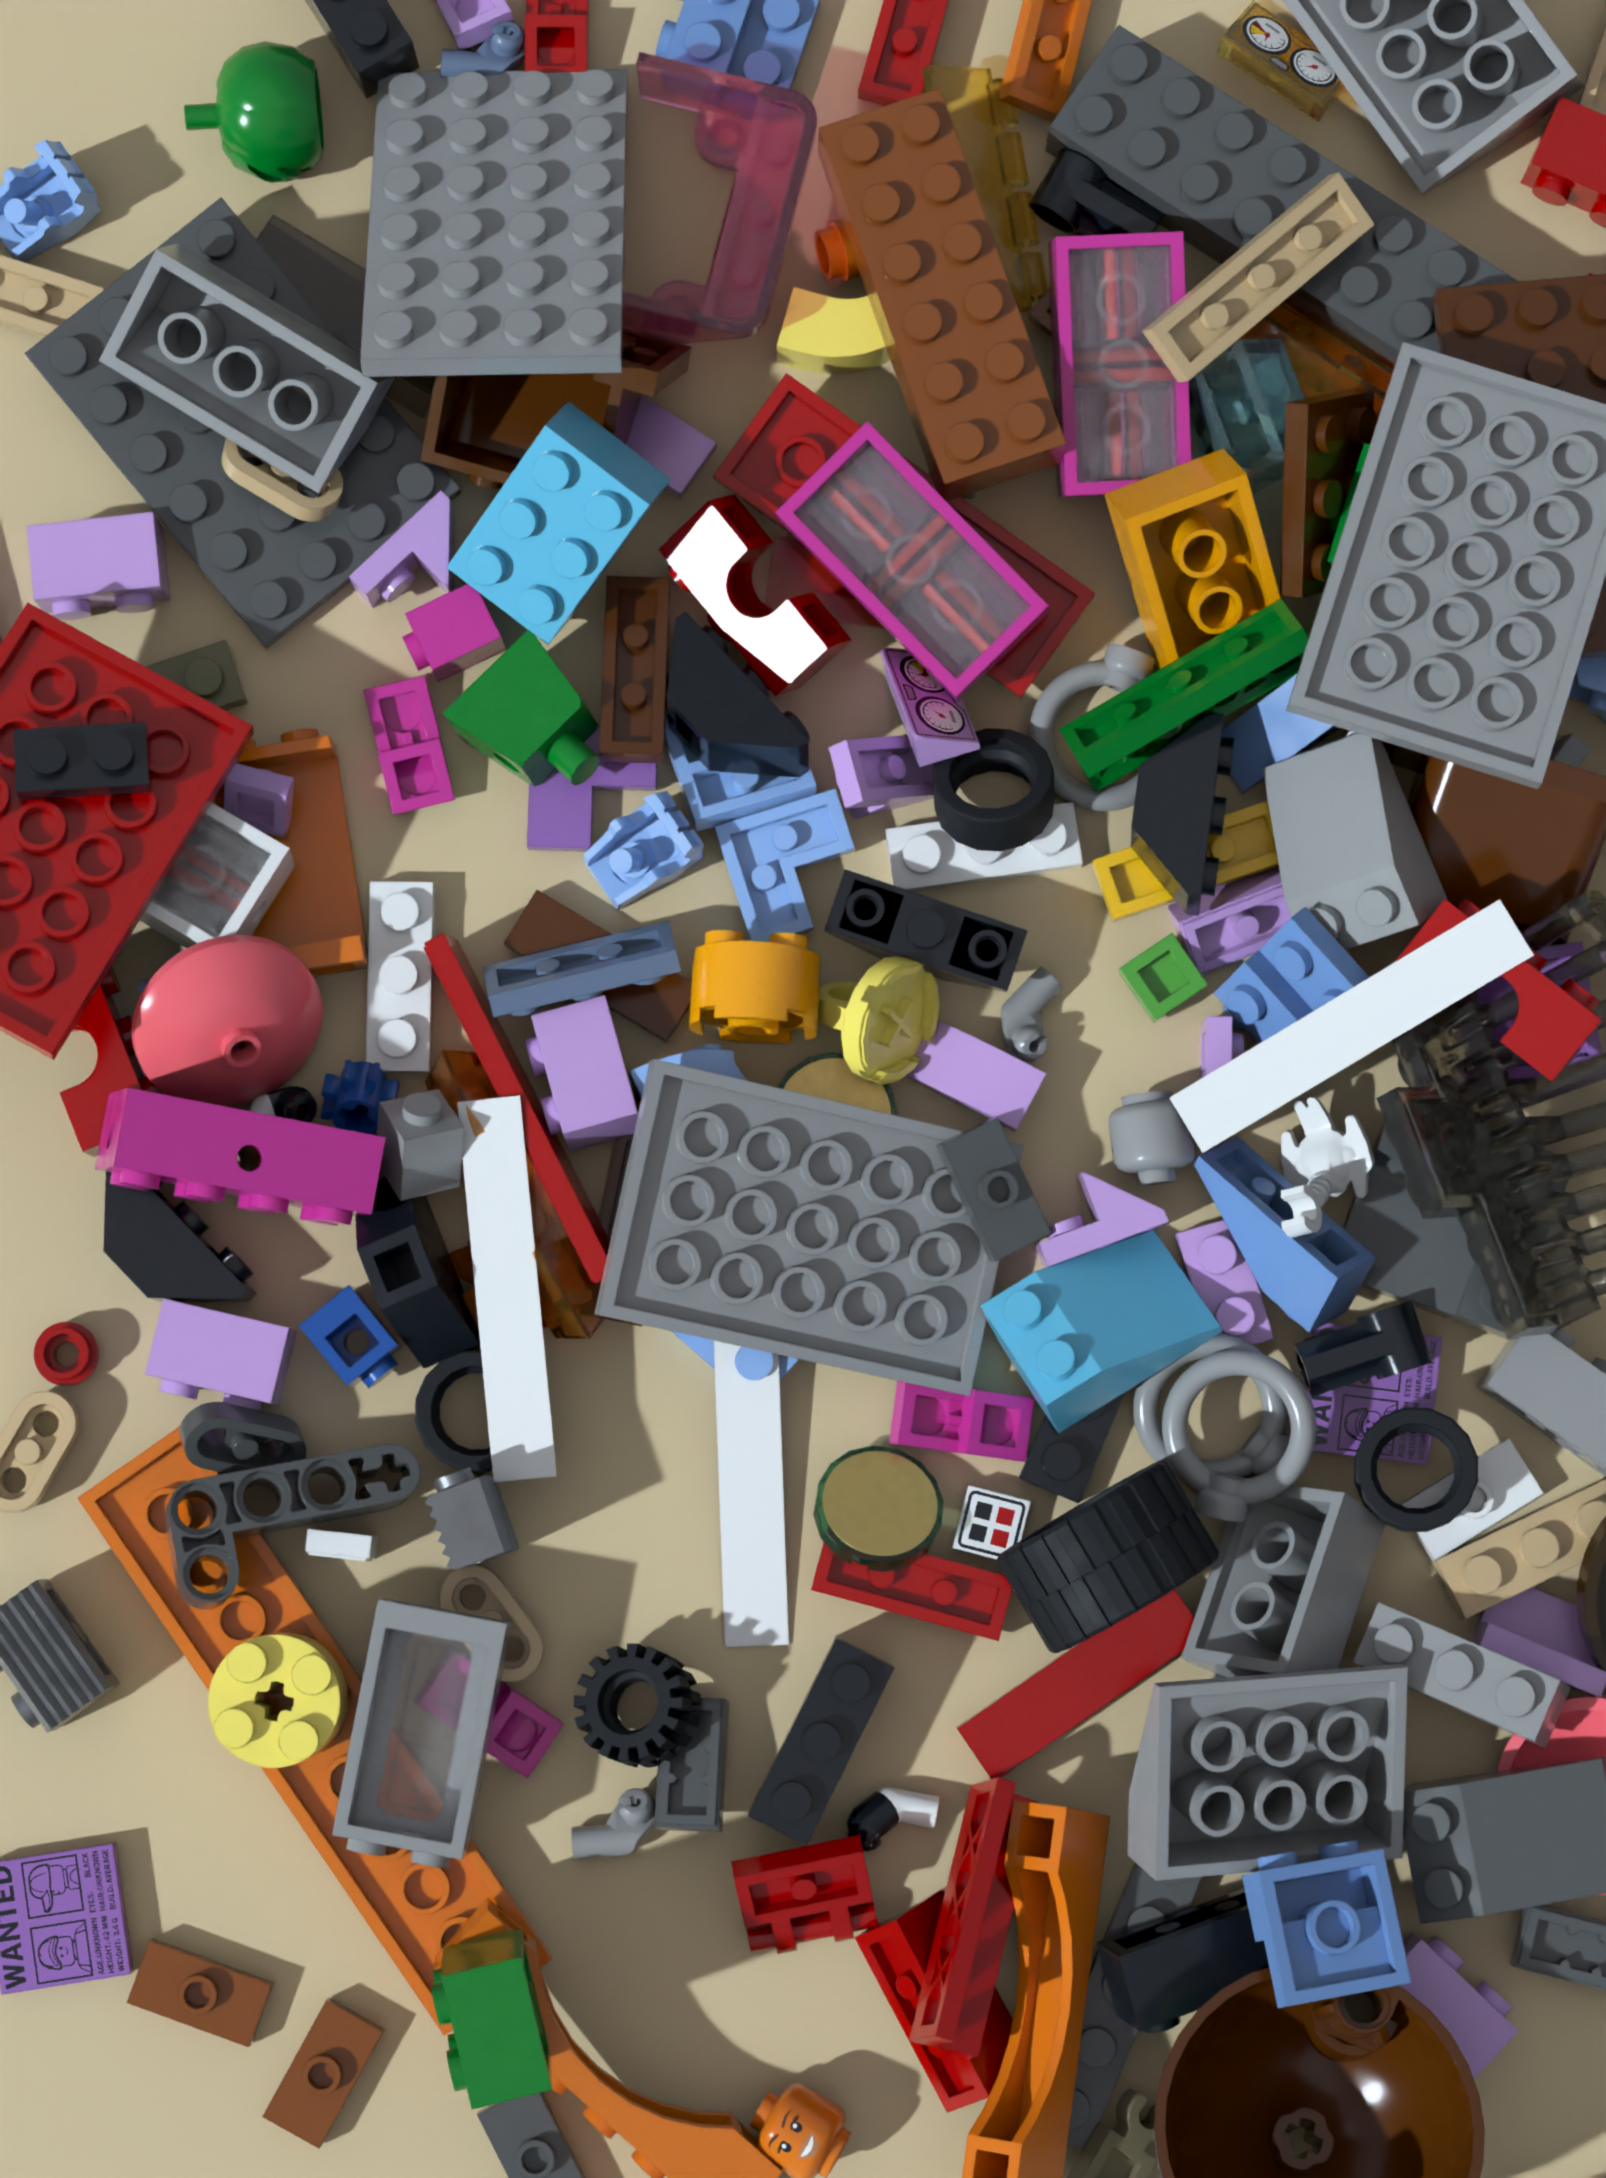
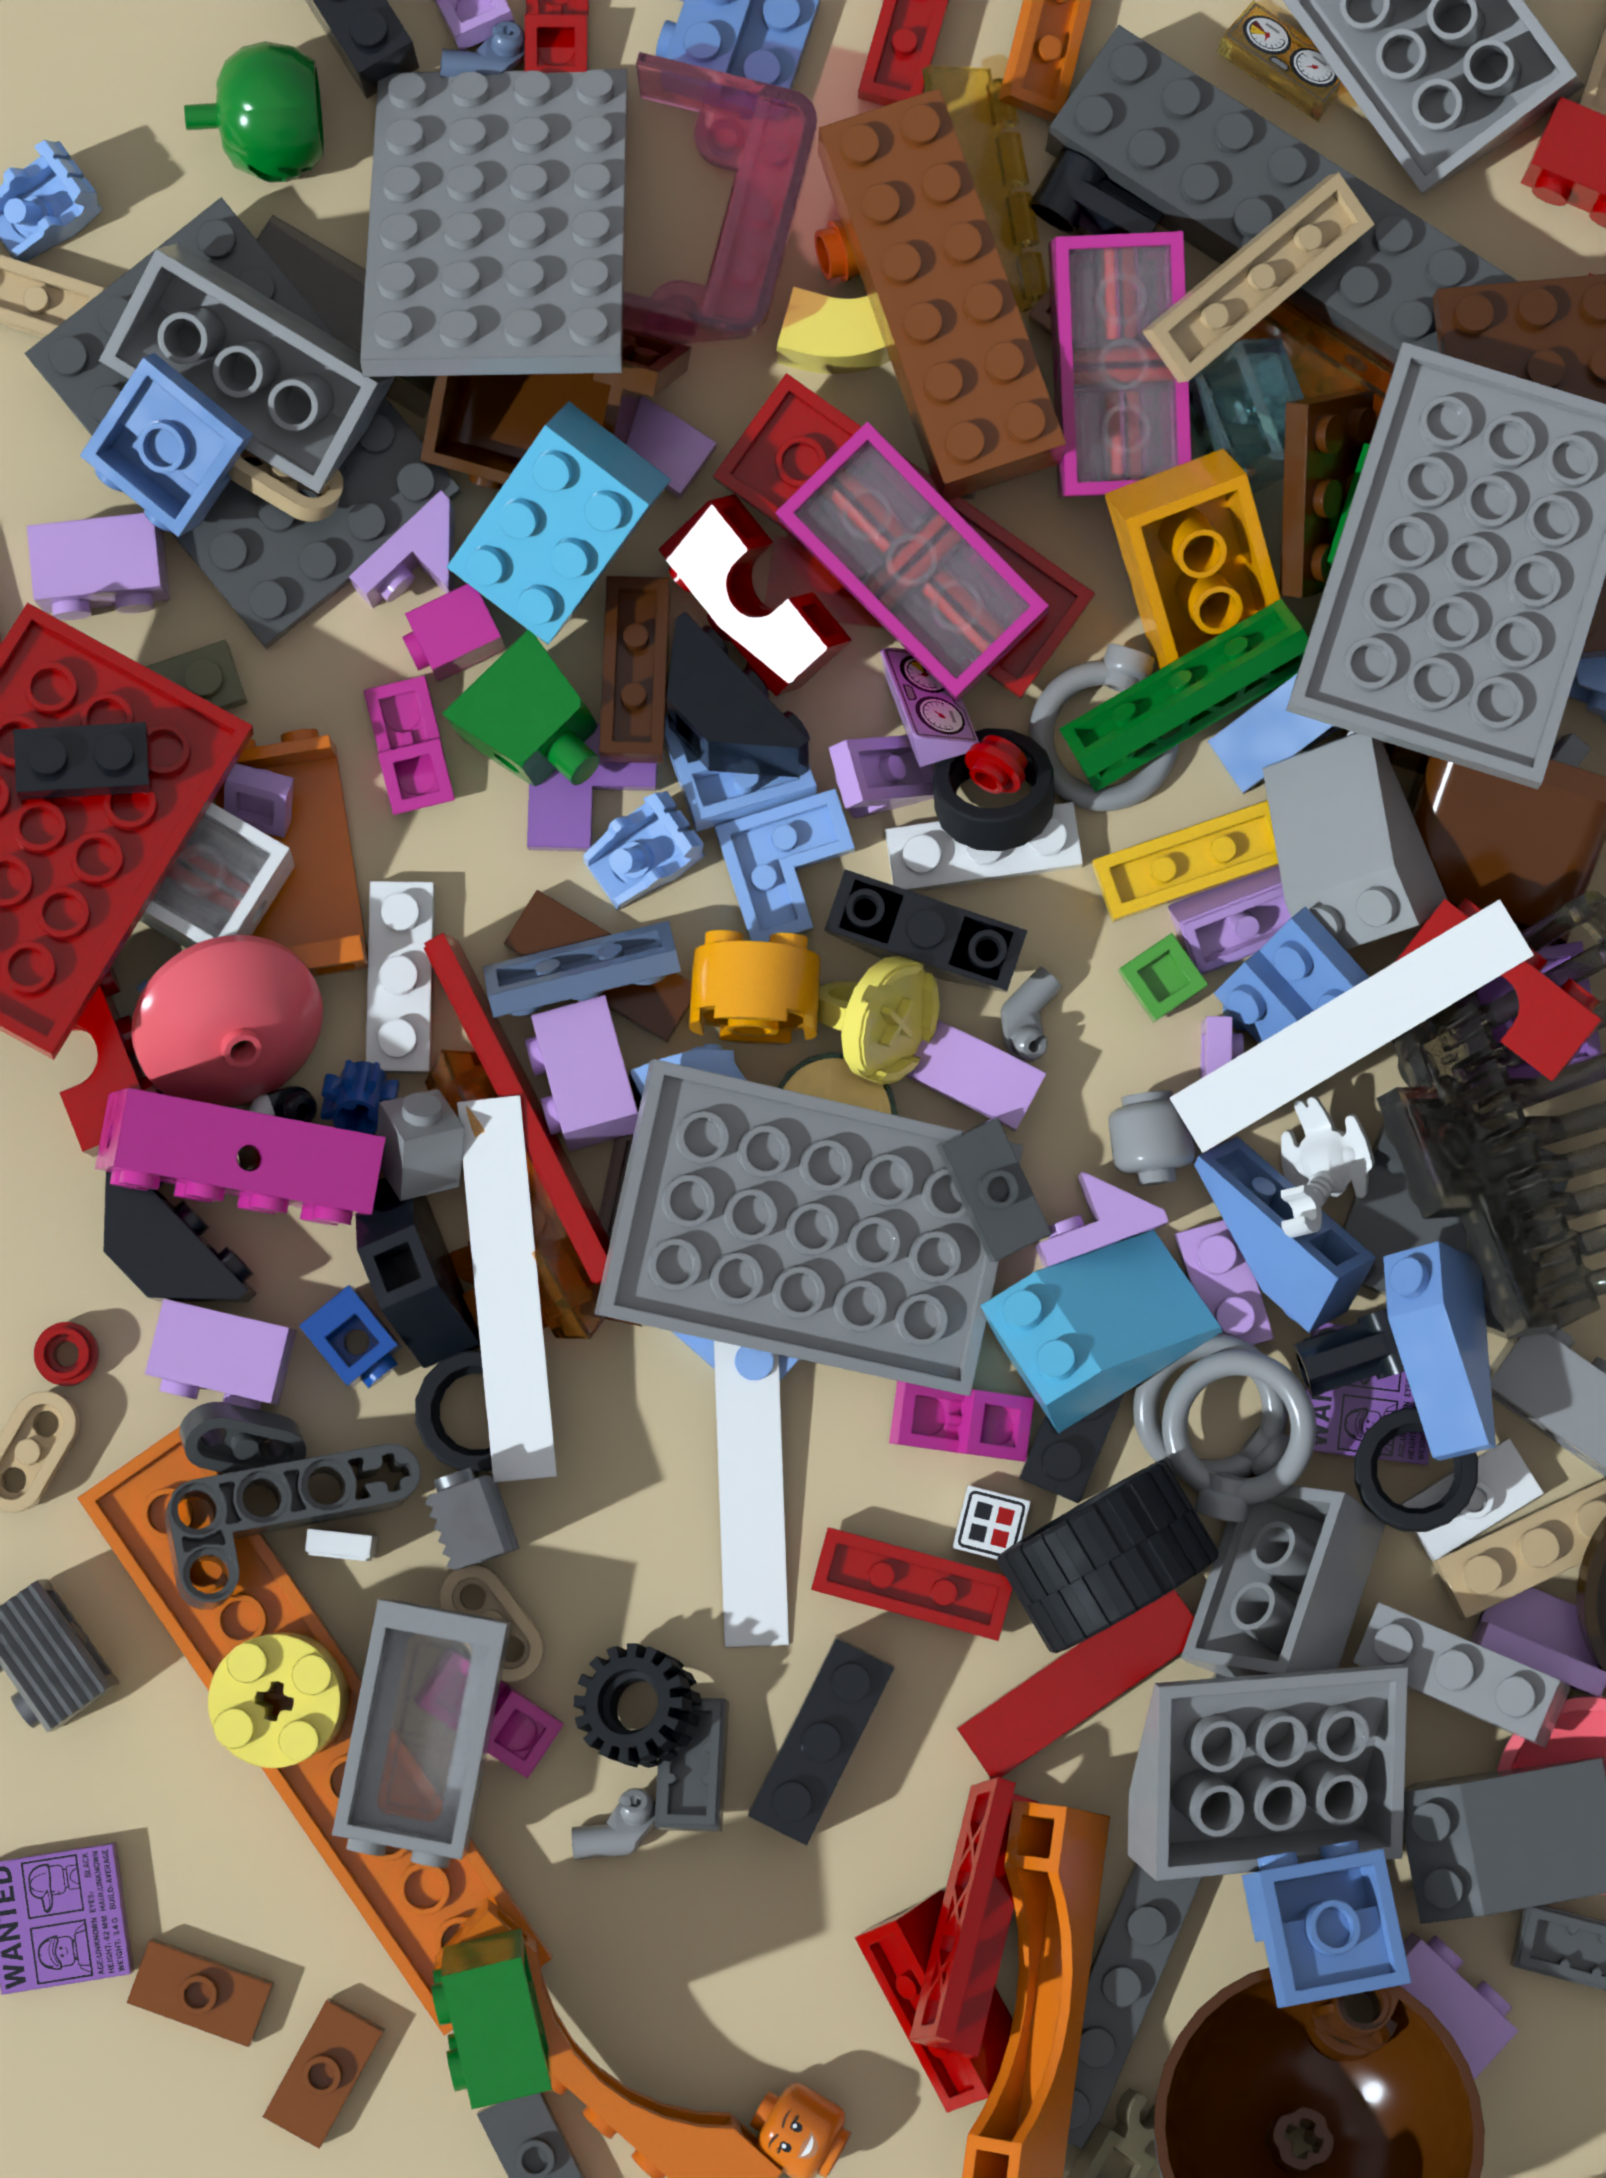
red plate [731,1835,878,1954] -> none
pearl gold tile [813,1446,944,1572] -> none
arm [847,1787,940,1852] -> none
black brick [1097,1888,1269,2033] -> none
black slope [1131,713,1234,916] -> none
none -> medium blue plate [80,353,254,537]
none -> red plate [965,735,1028,794]
none -> medium blue slope [1383,1241,1496,1461]

